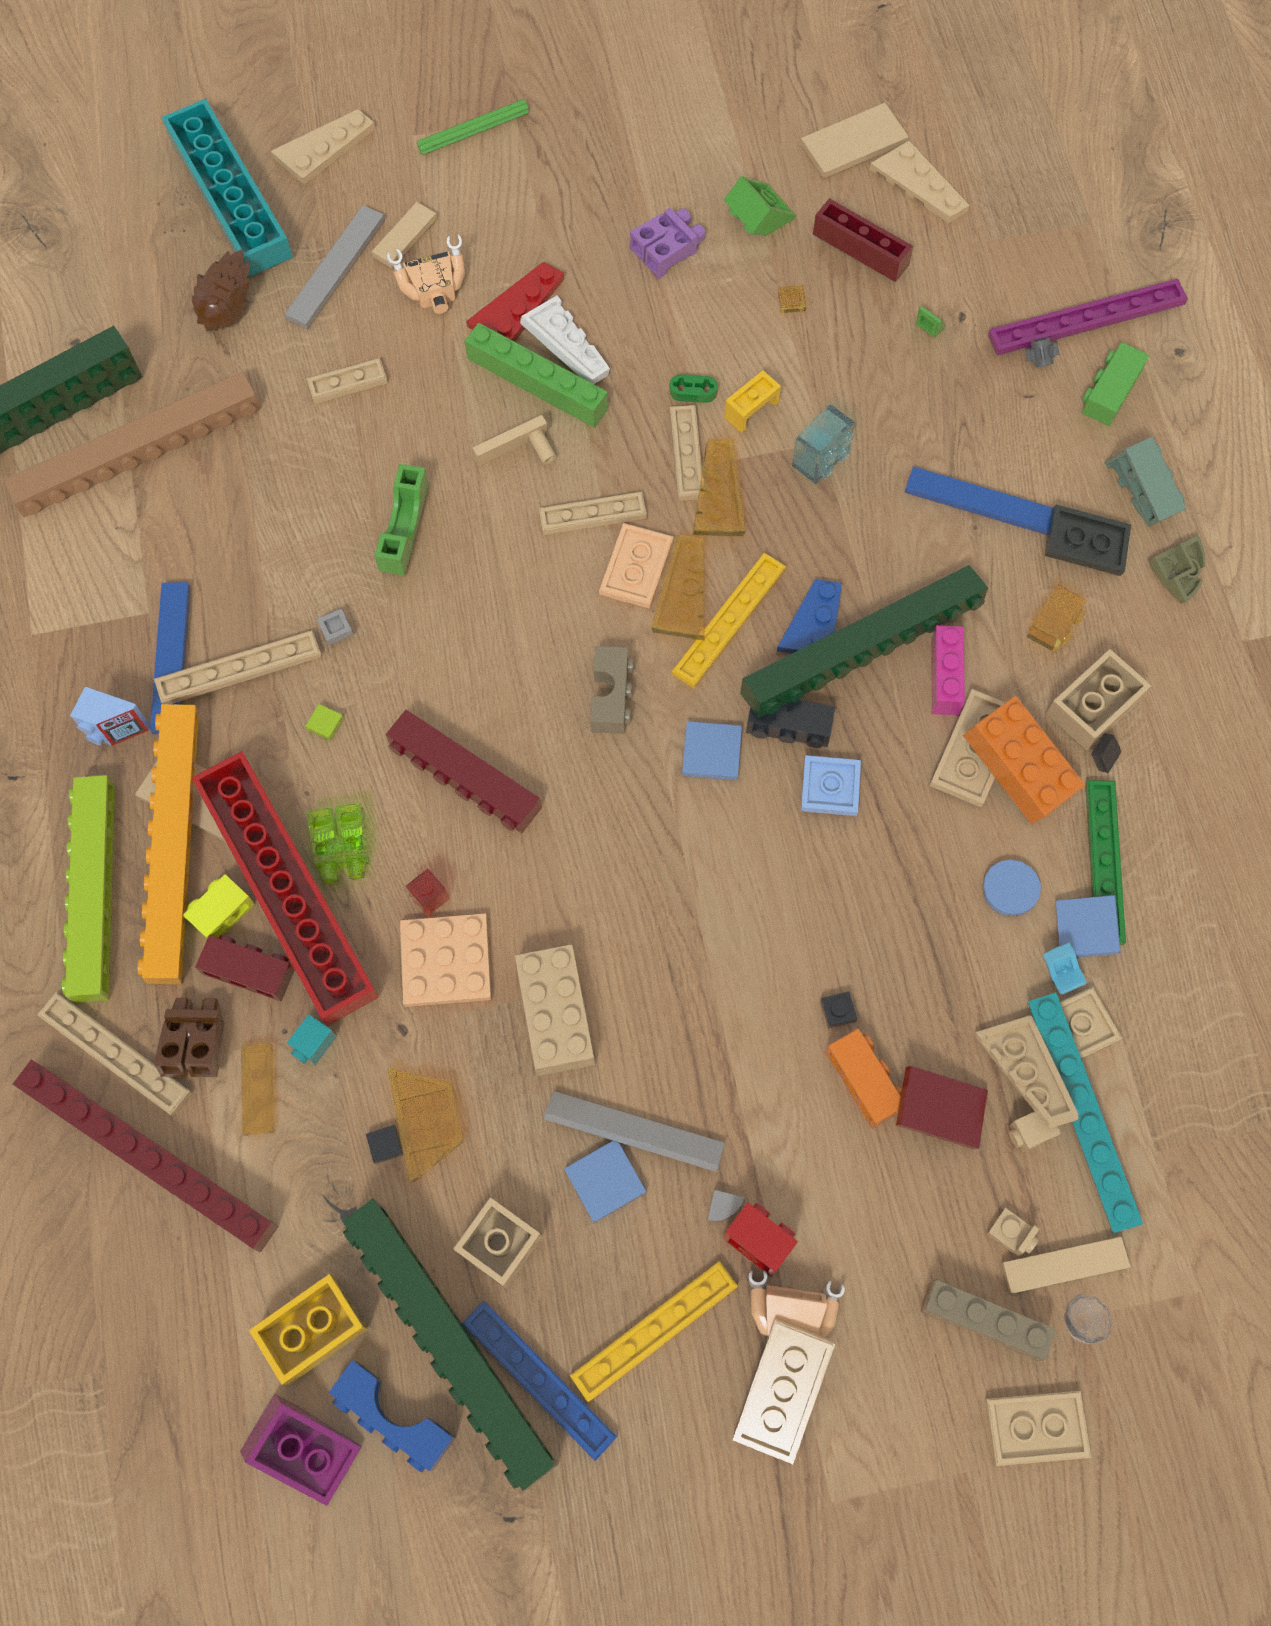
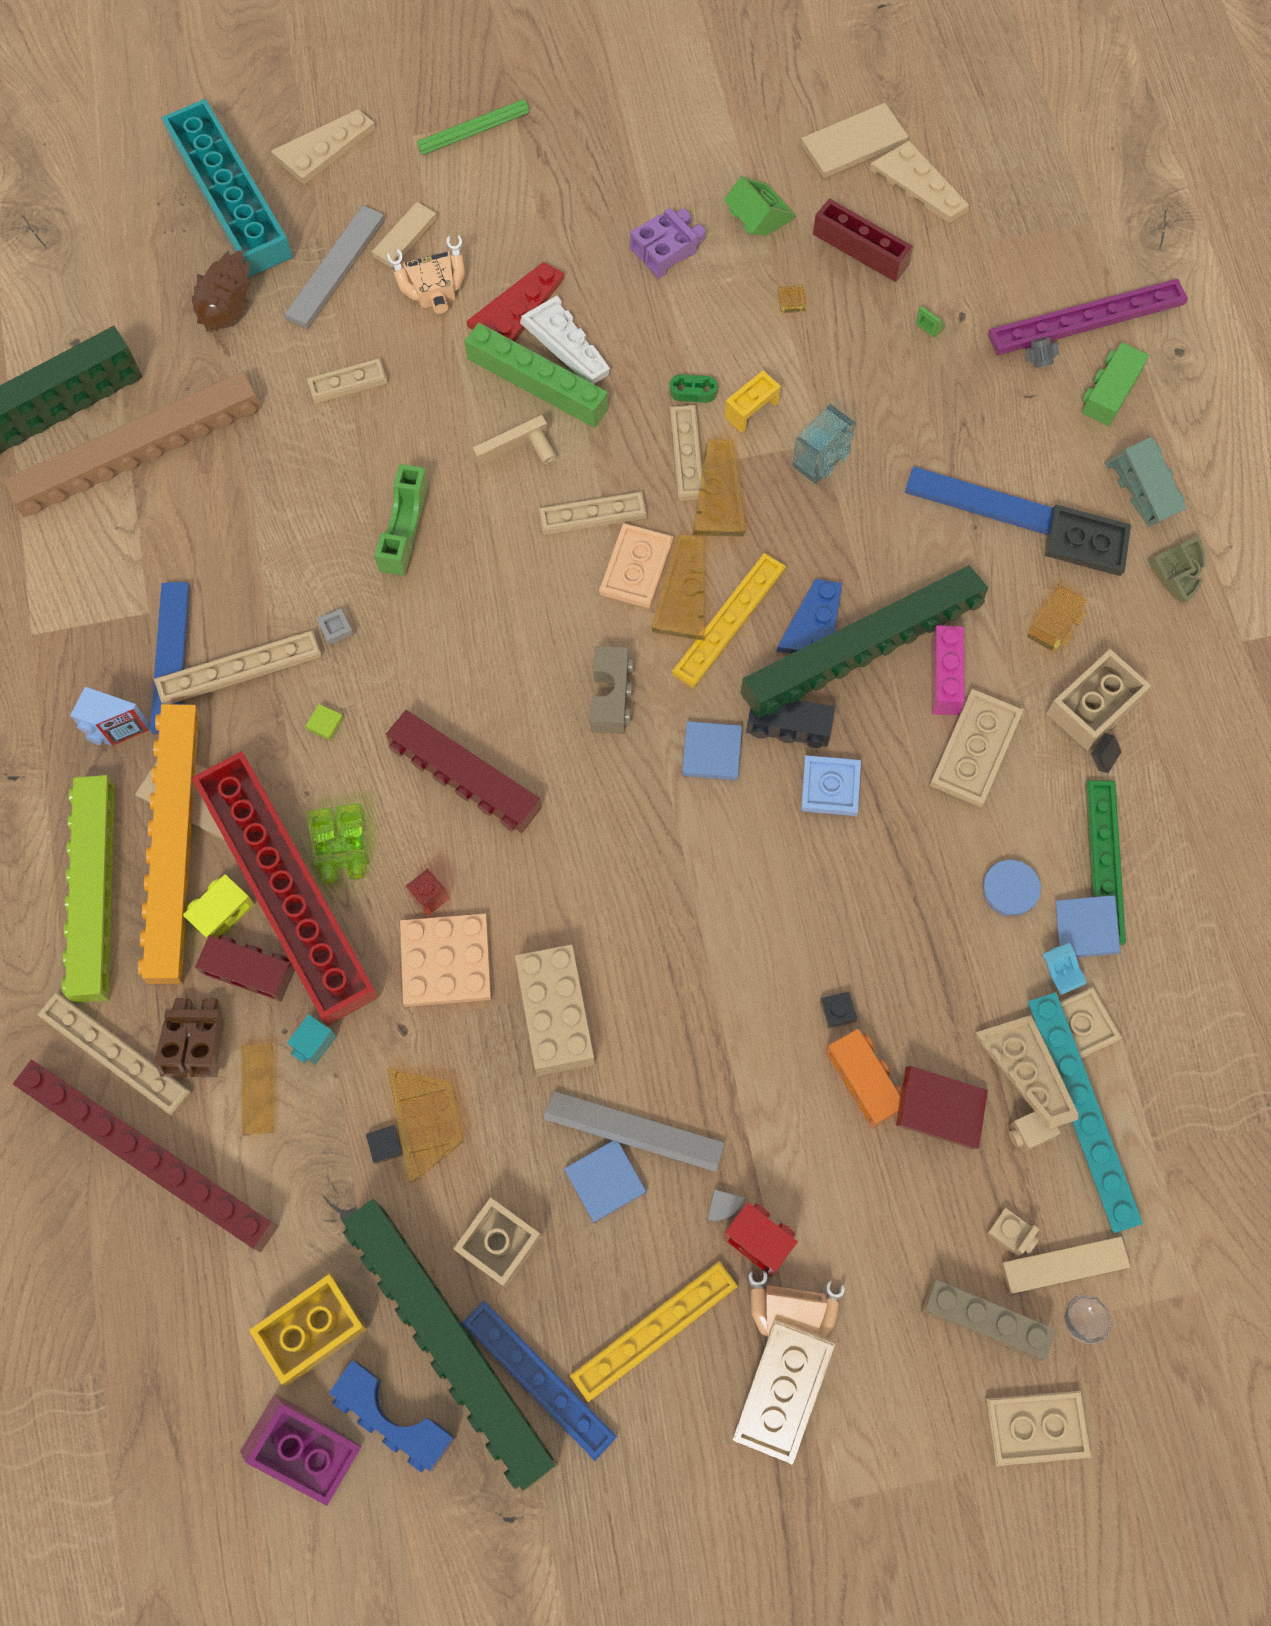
orange brick [963,695,1085,824] -> none

